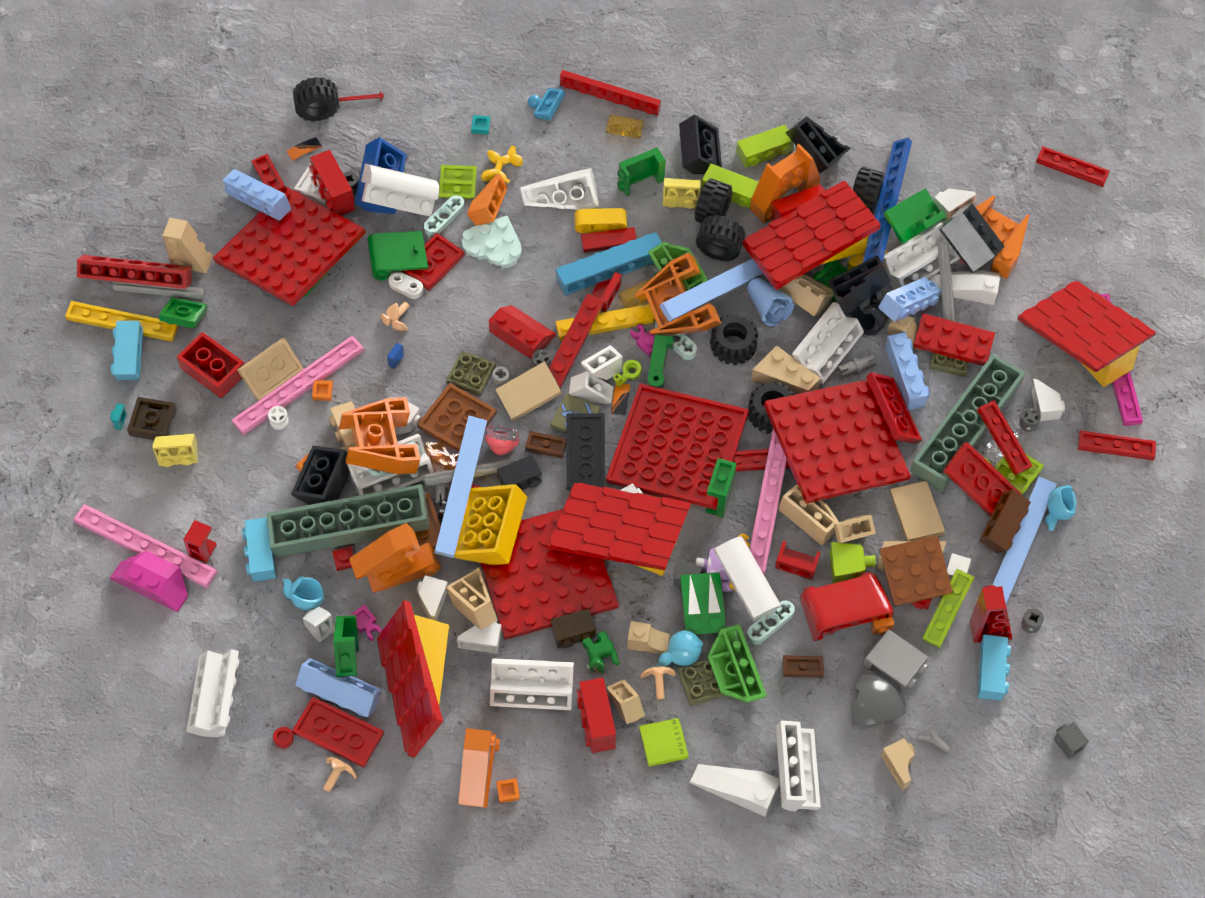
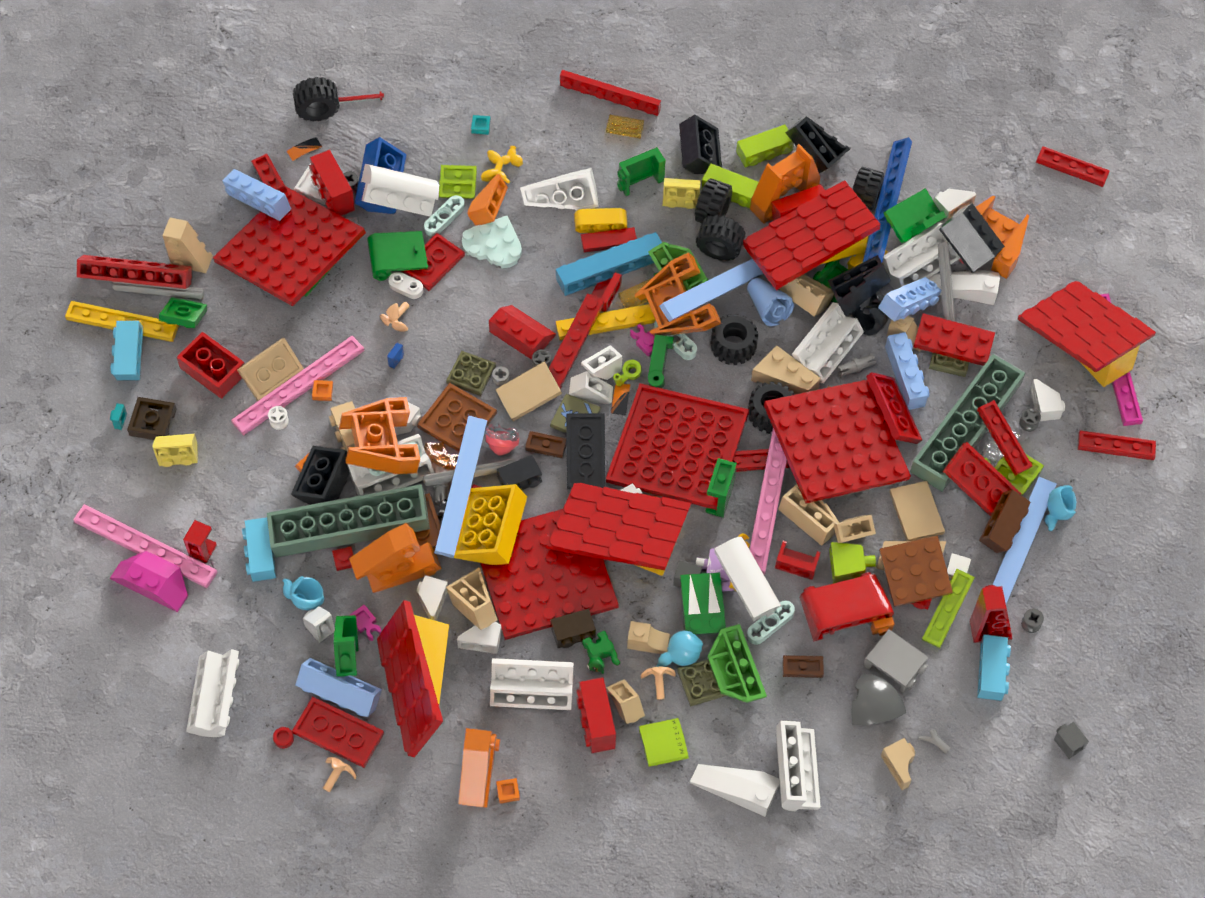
dark azure plate [528,88,566,120] -> none

